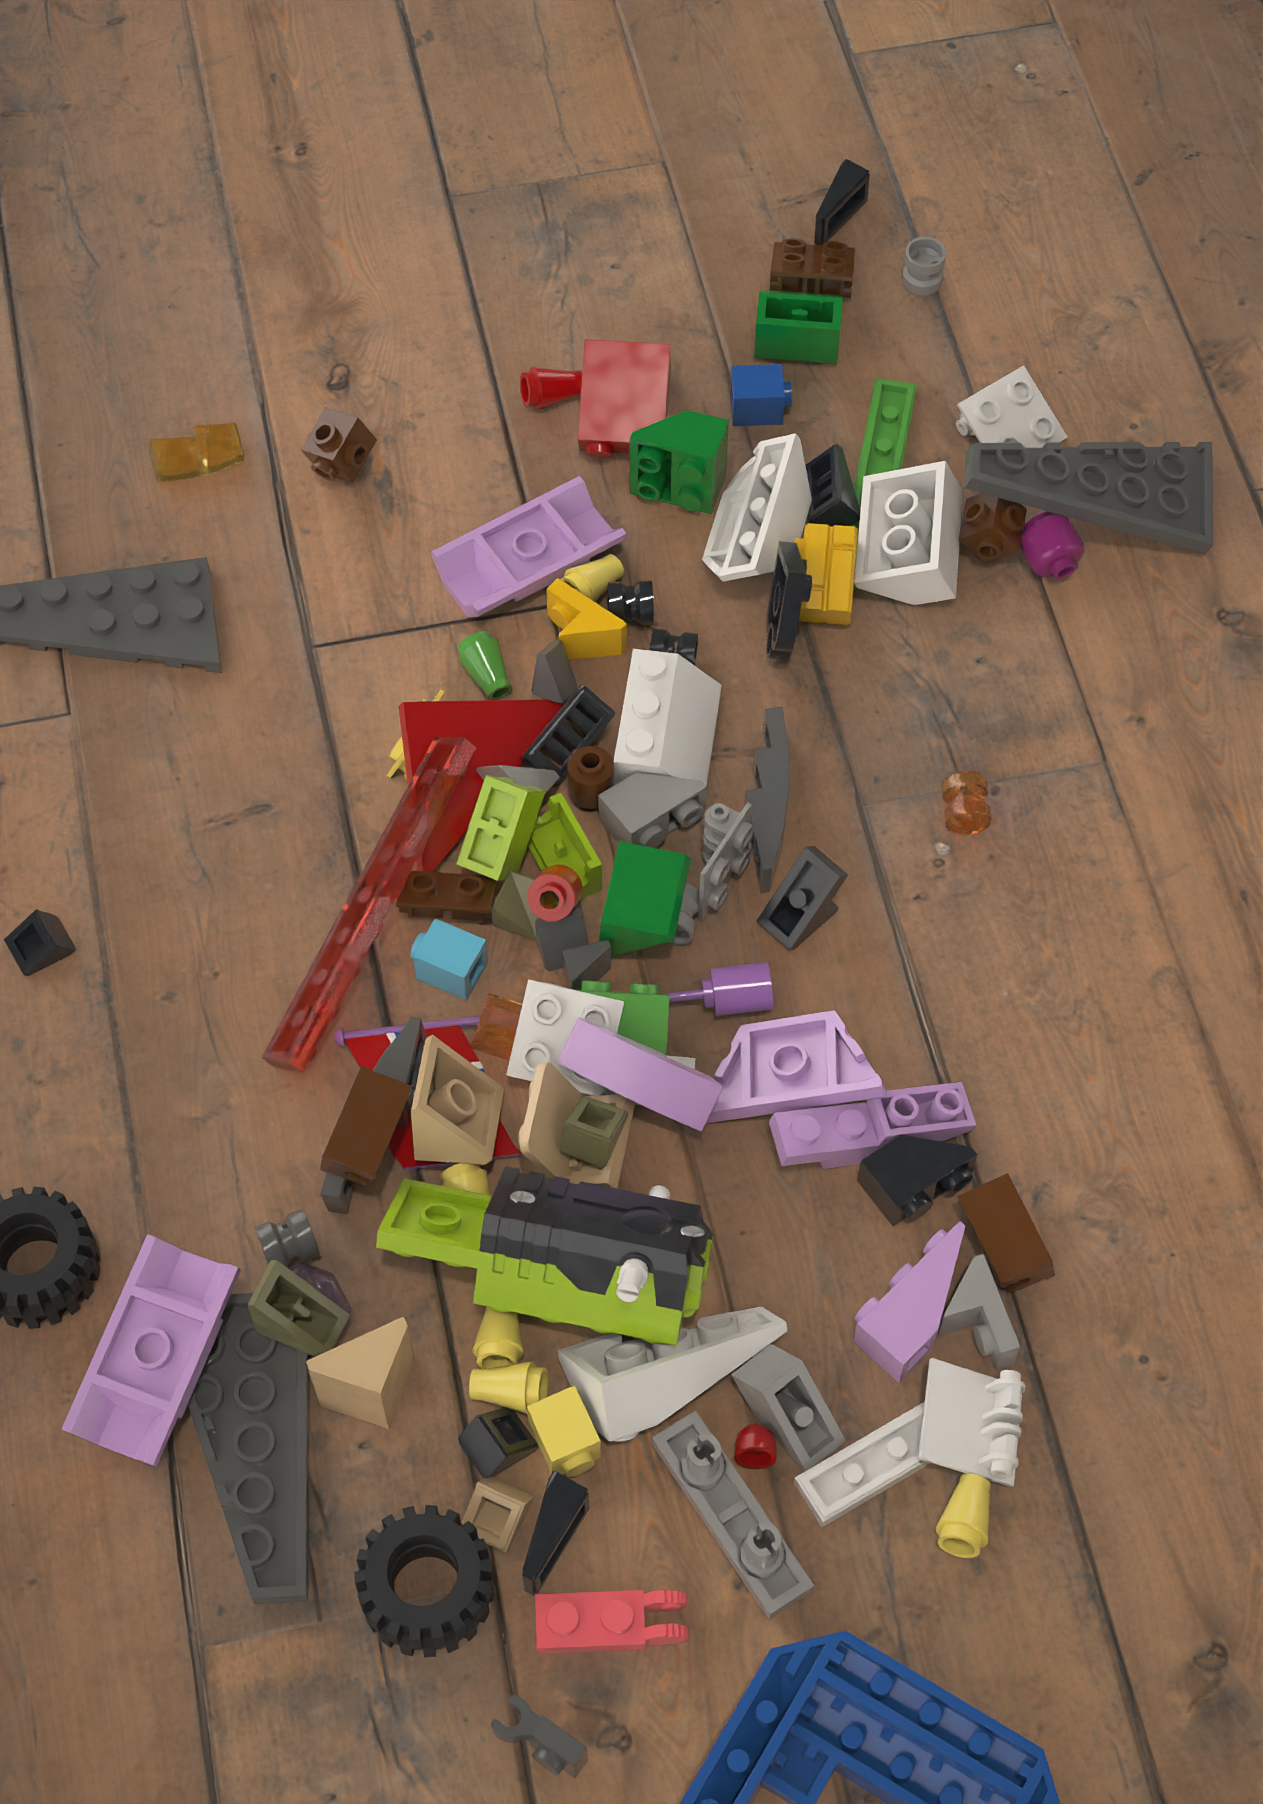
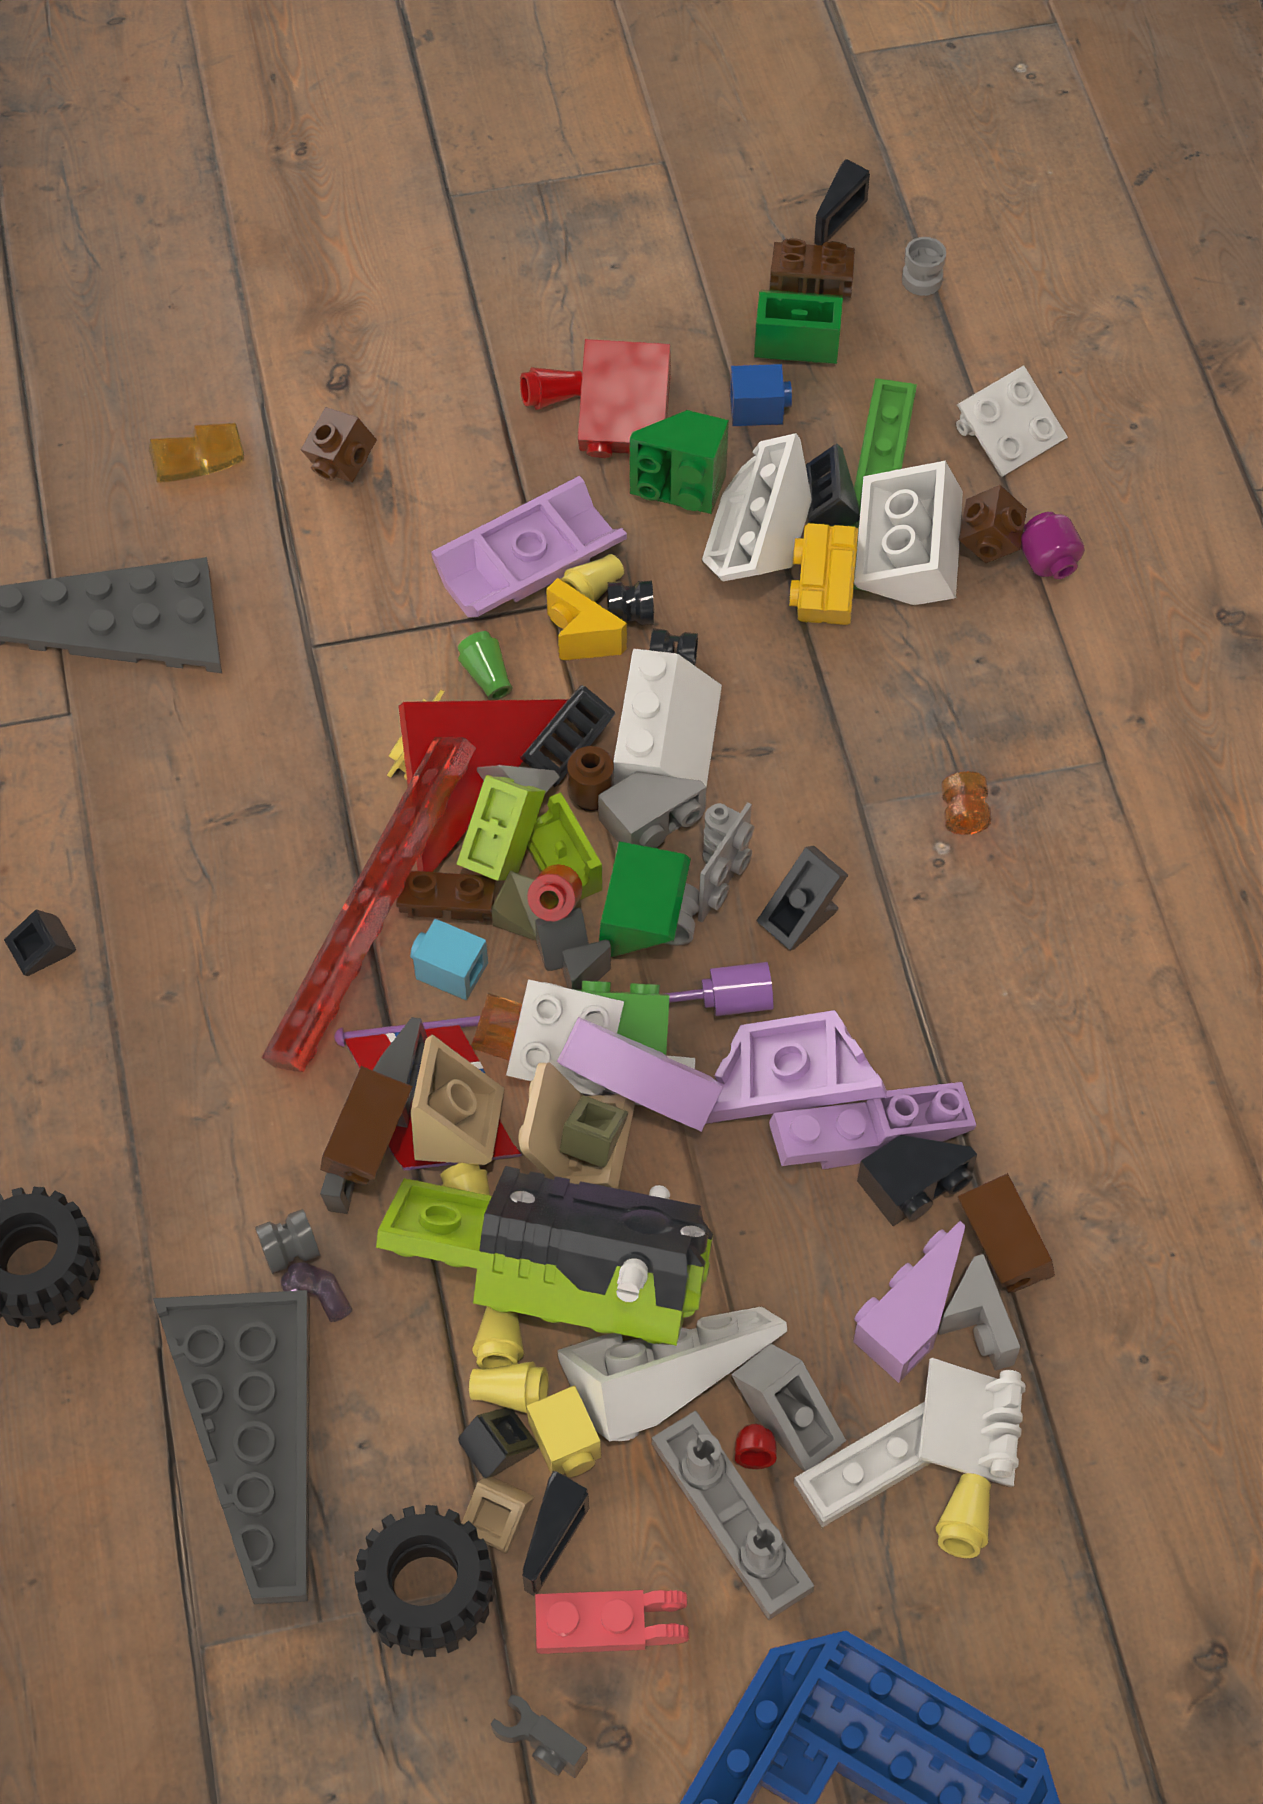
lavender piece [62,1234,241,1467] -> none
olive slope [247,1260,350,1357] -> none
tan slope [306,1317,415,1429] -> none
dark grey slope [531,639,577,703] -> none
dark grey slope [744,707,789,893] -> none
black plate [766,541,812,665] -> none
dark grey wing [964,442,1213,554] -> none

